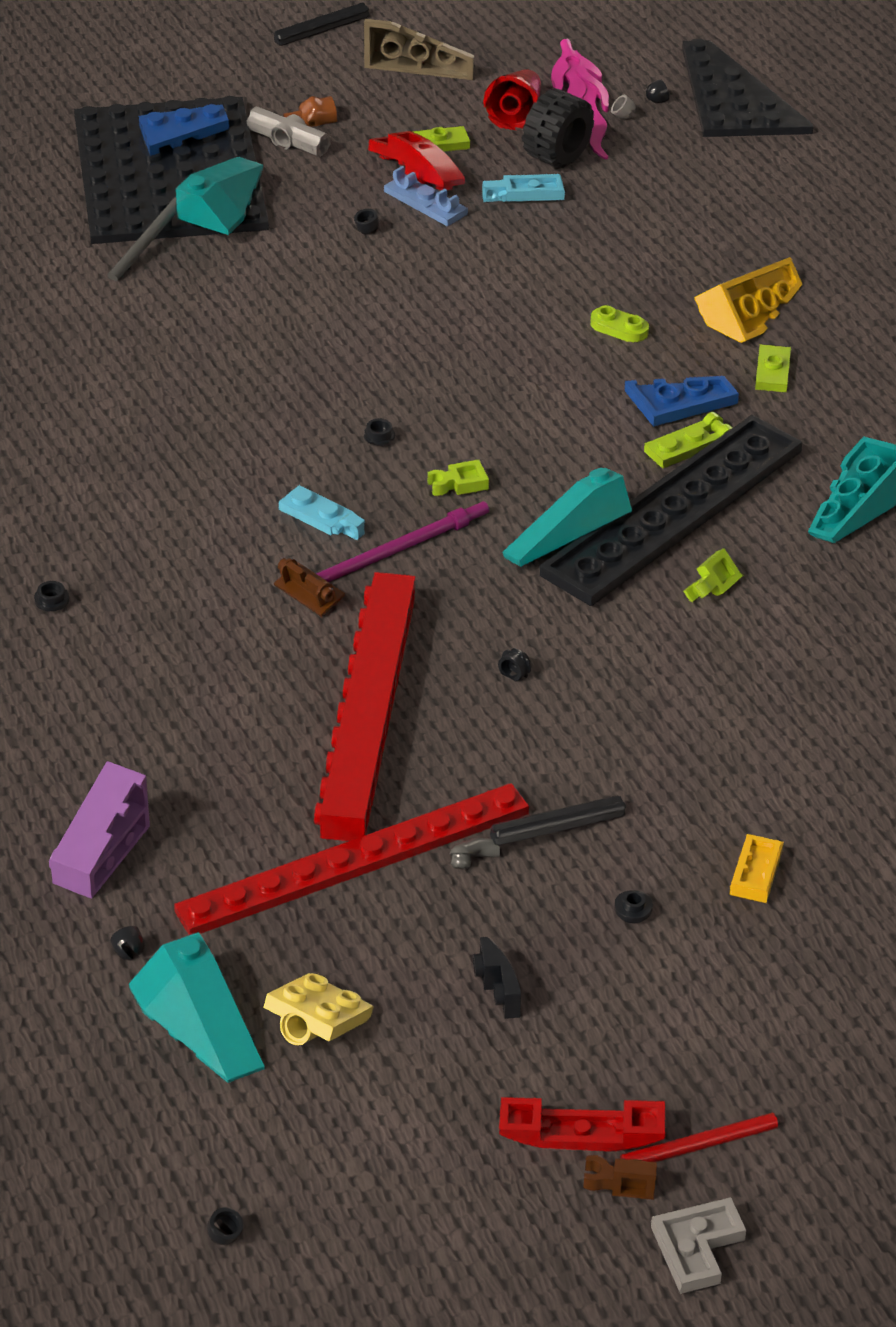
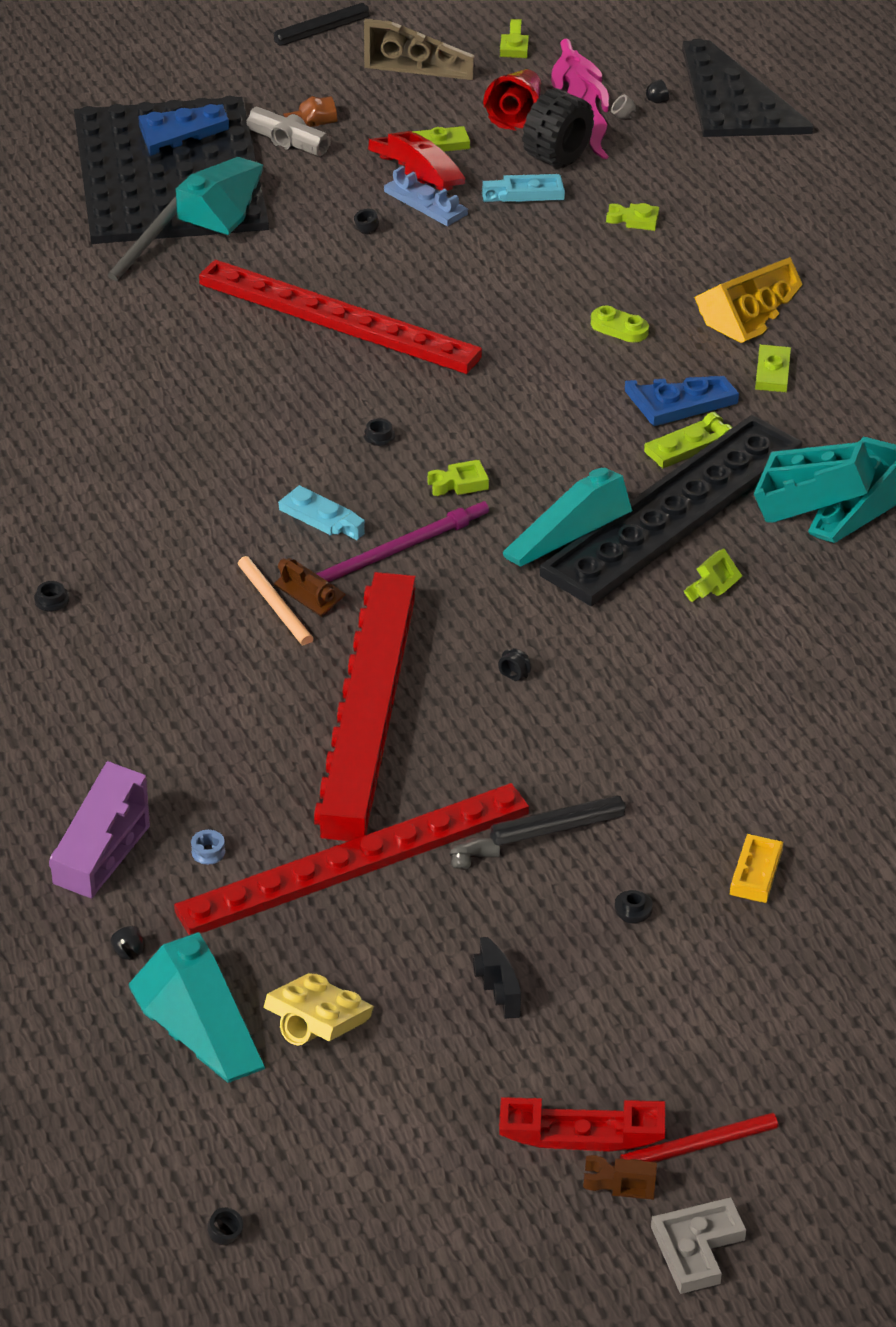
none -> medium blue bush [191,829,225,865]
none -> red plate [199,259,482,374]
none -> light nougat bar [238,556,313,646]
none -> lime plate [500,19,529,58]
none -> lime plate [606,203,659,231]
none -> teal wedge [754,442,875,523]

